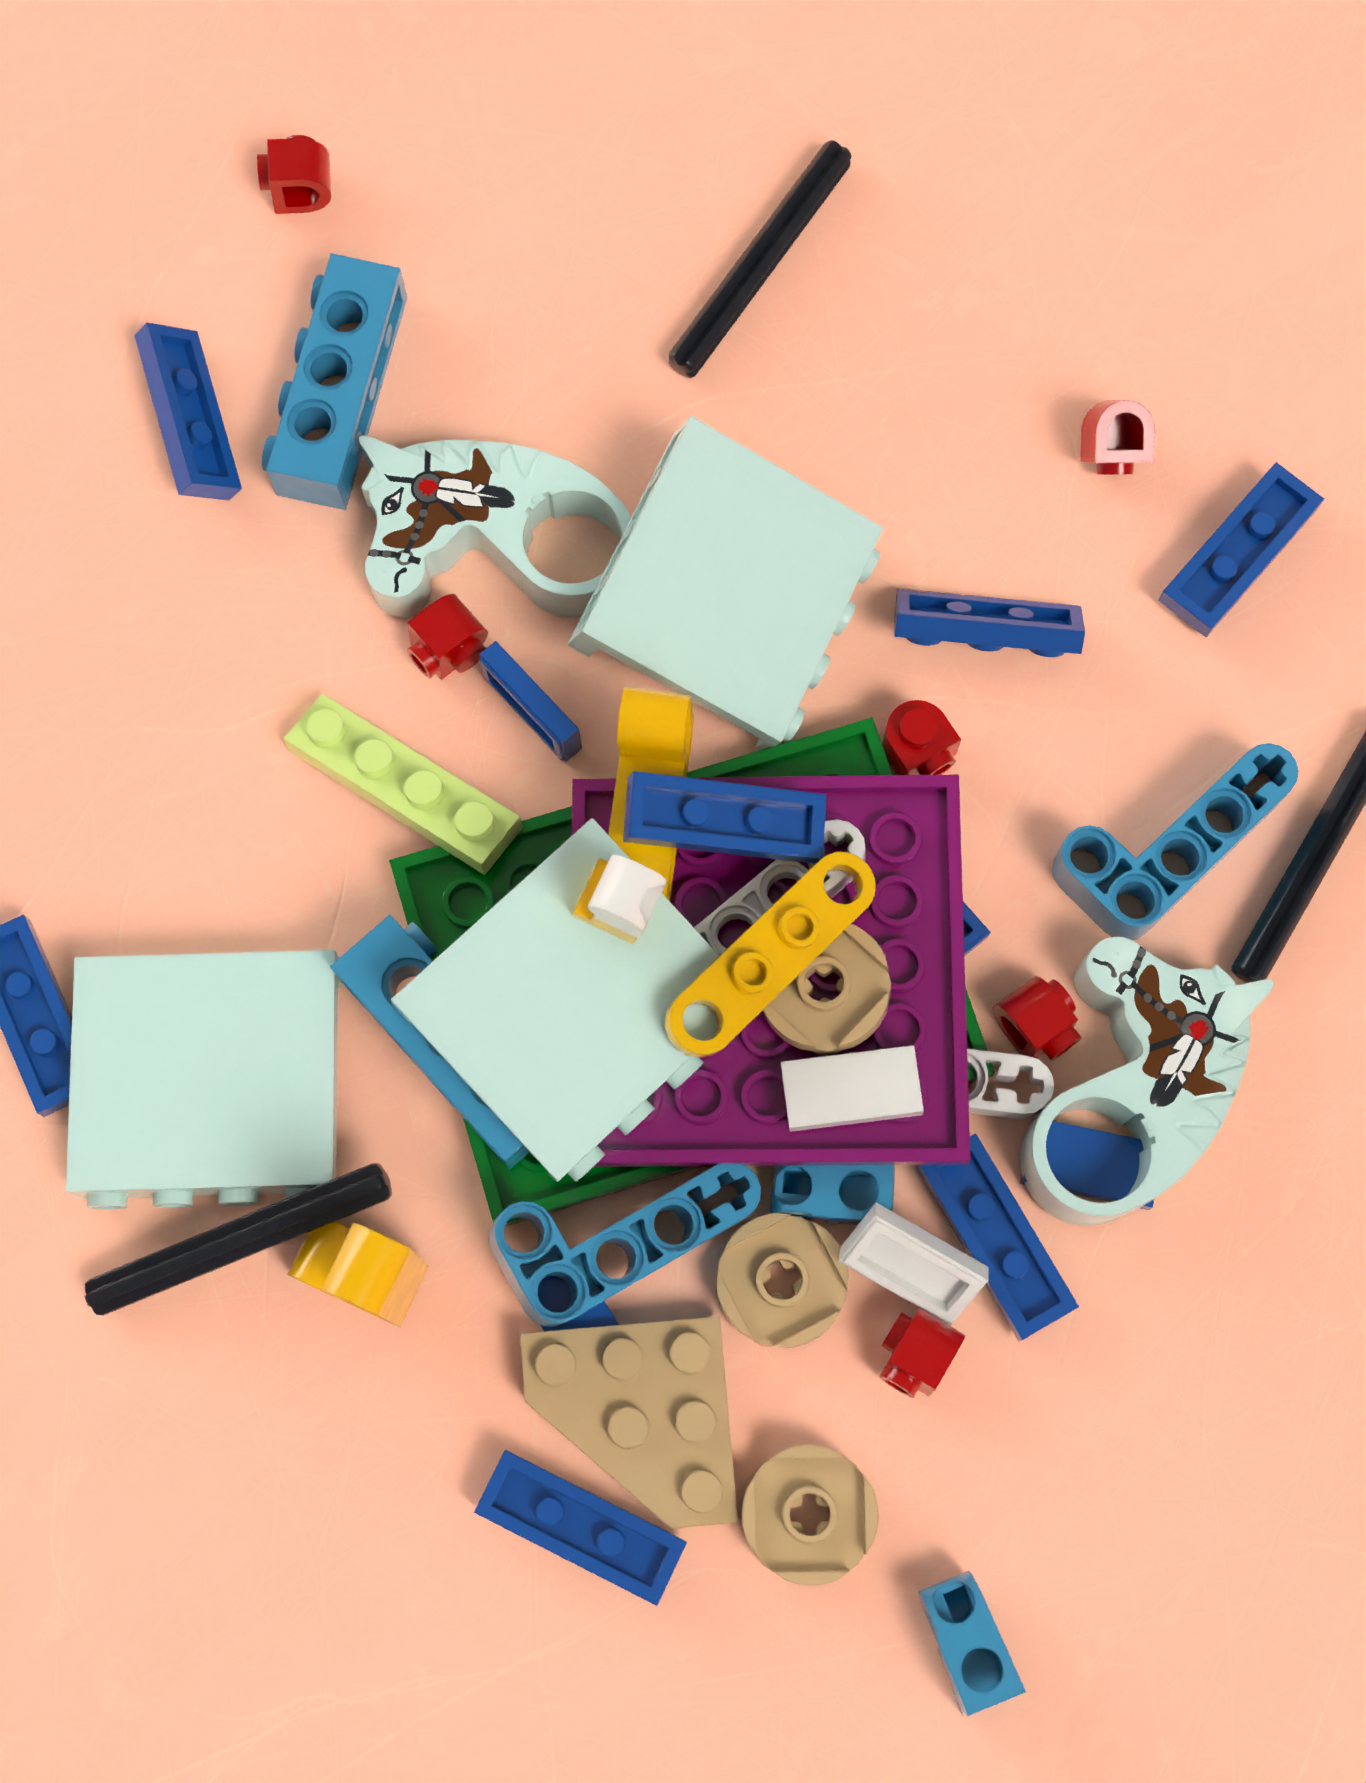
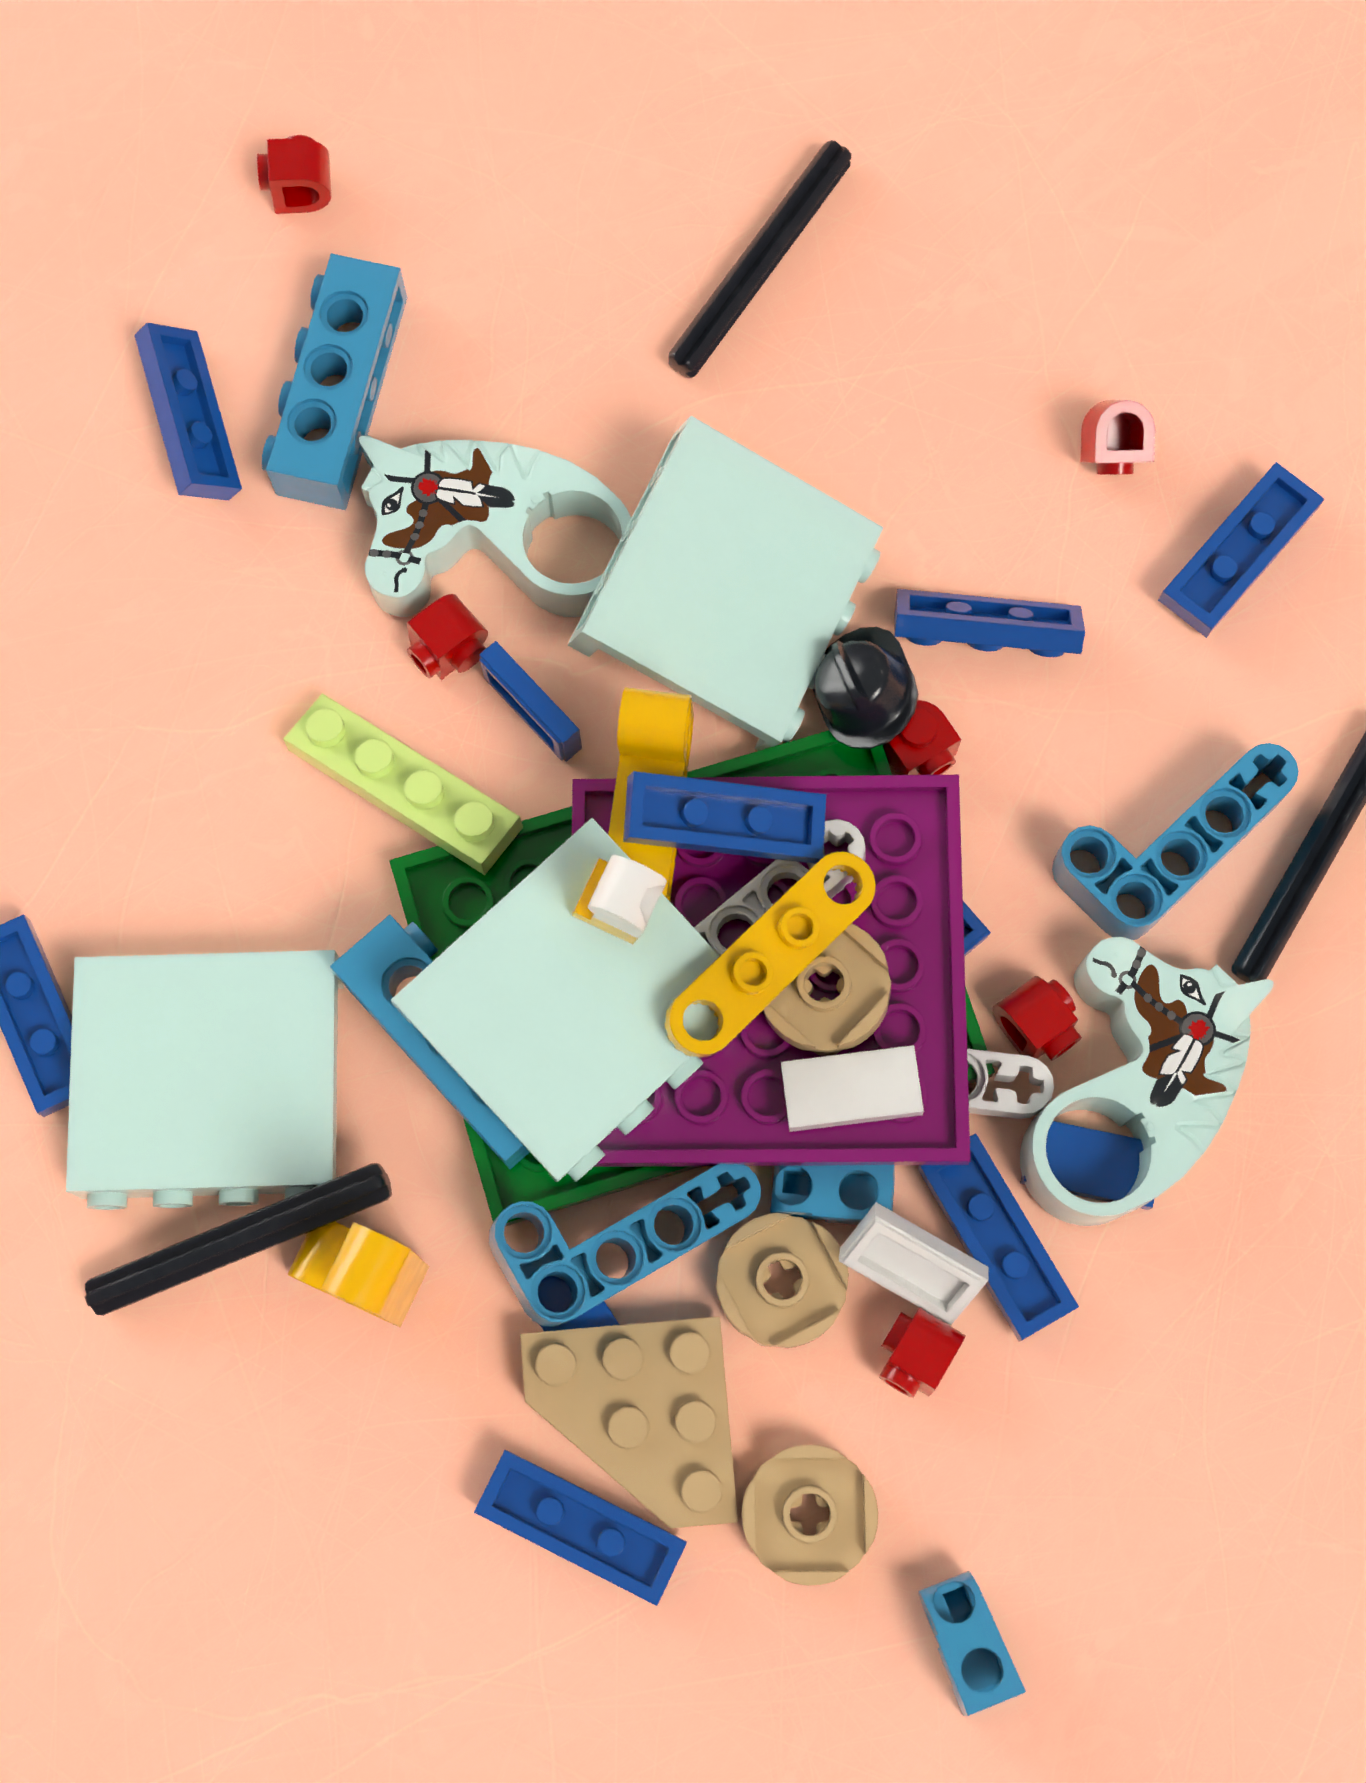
none -> black piece [813,627,919,749]

